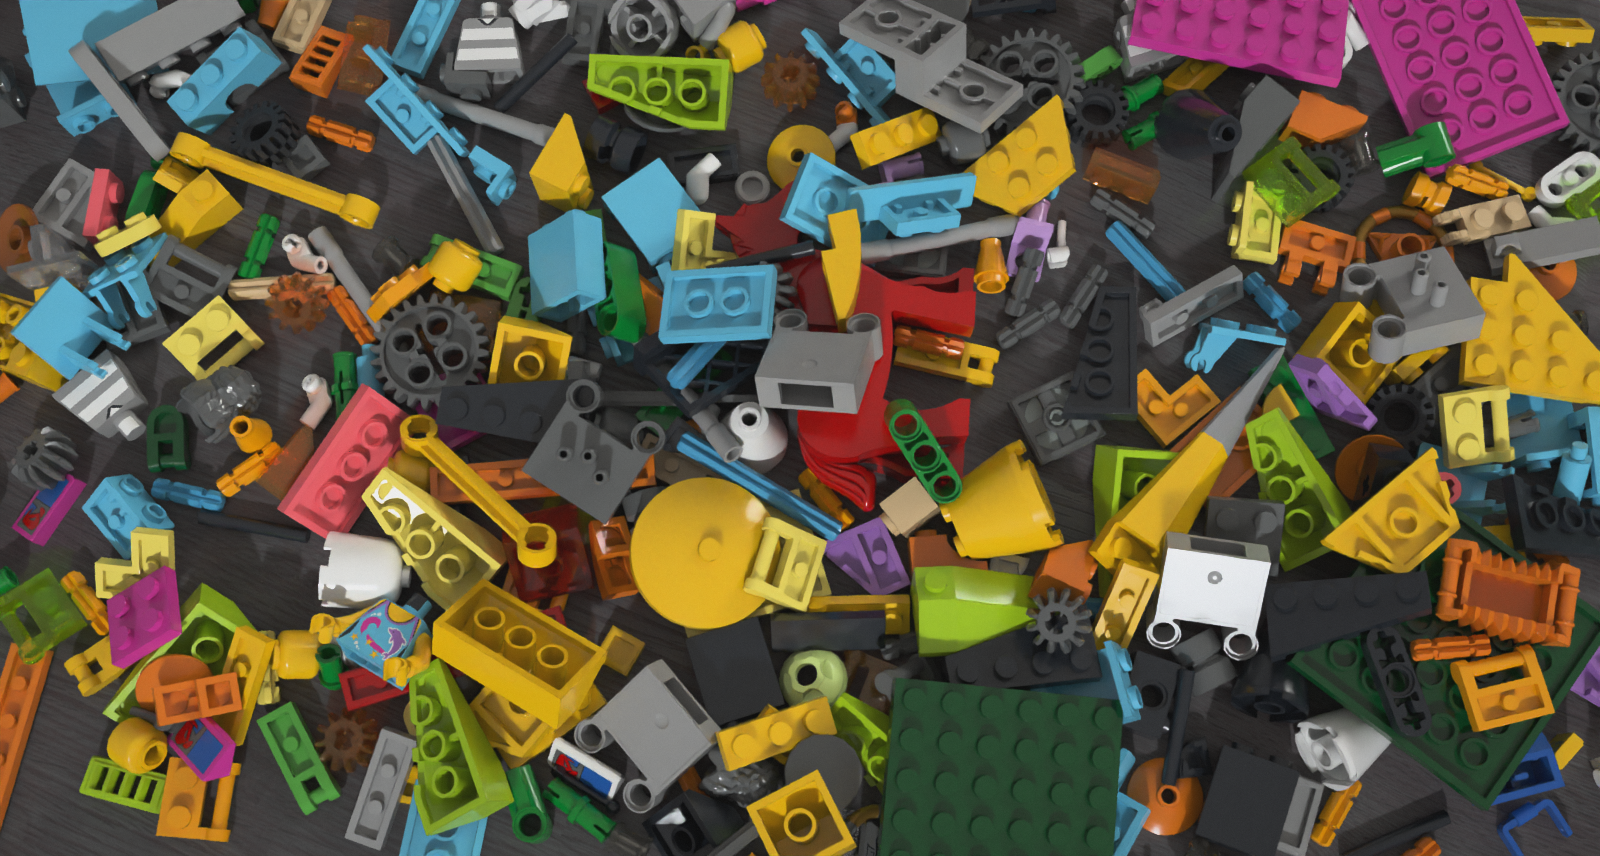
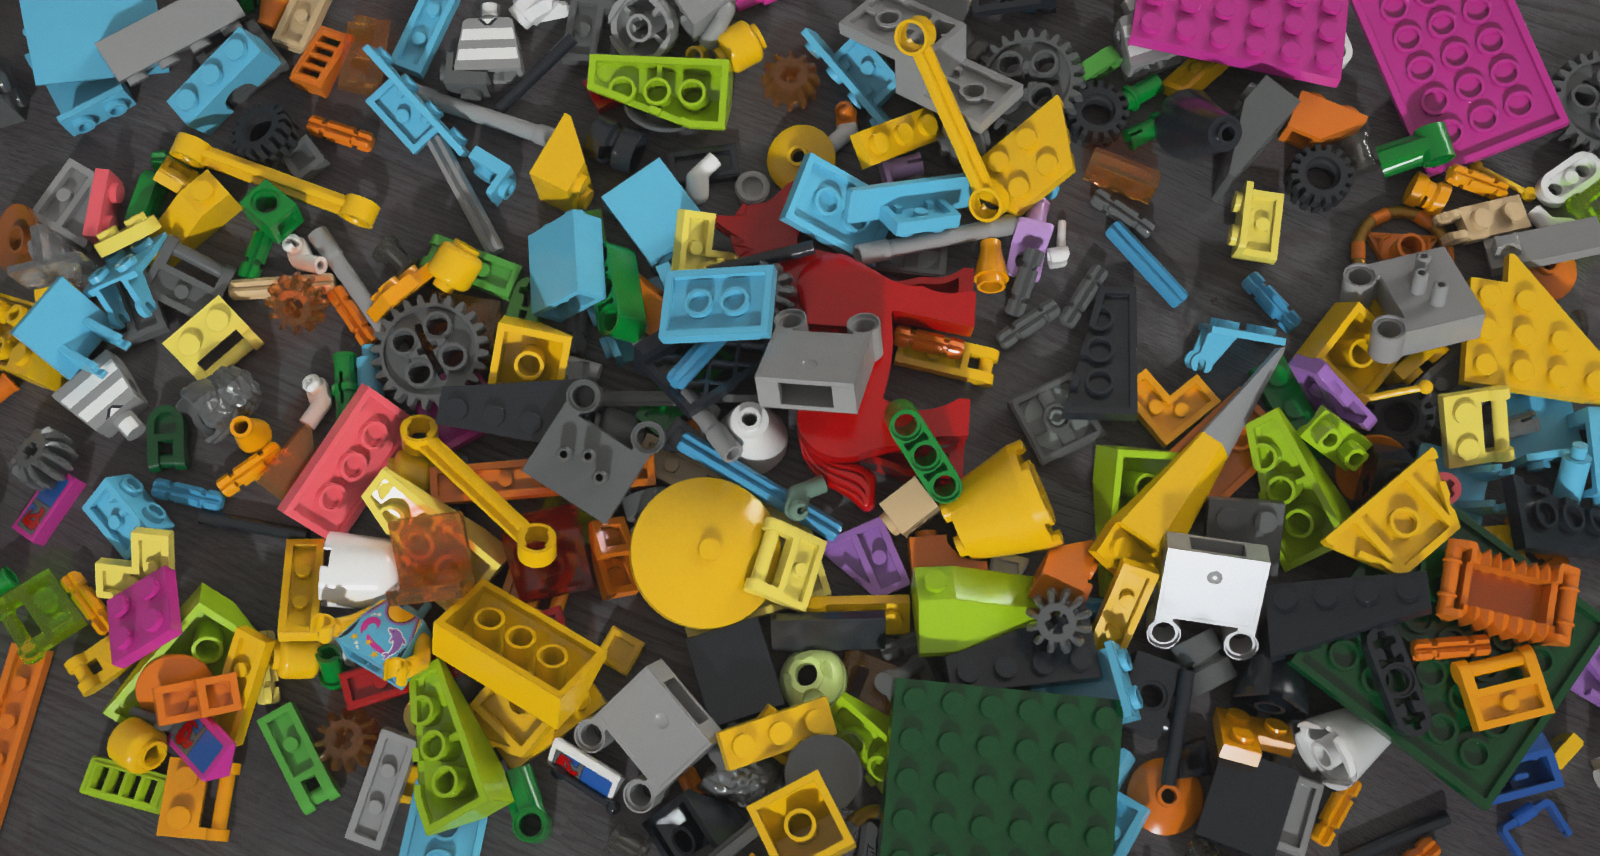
light grey beam [68,40,171,162] -> none
white arm [149,69,192,99] -> none
green pin [542,777,617,844] -> none
light orange axle [798,468,854,532] -> none
yellow slope [821,209,861,333] -> none
light grey hinge [1139,265,1244,347] -> none
clear neon green plate [1242,136,1341,228] -> none
yellow tile [1262,384,1300,421] -> none
orange plate [1277,217,1357,297] -> none
white arm [1346,1,1369,51] -> none
yellow plate [1522,16,1595,47] -> none
none -> green brick [239,179,304,245]
none -> yellow plate [277,539,326,642]
none -> clear orange bracket [386,511,477,607]
none -> sand green arm [783,475,828,521]
none -> yellow piece [894,15,1010,223]
none -> light orange plate [1212,706,1296,767]
none -> lime hips [1296,405,1373,471]
none -> yellow hinge [1355,380,1434,405]

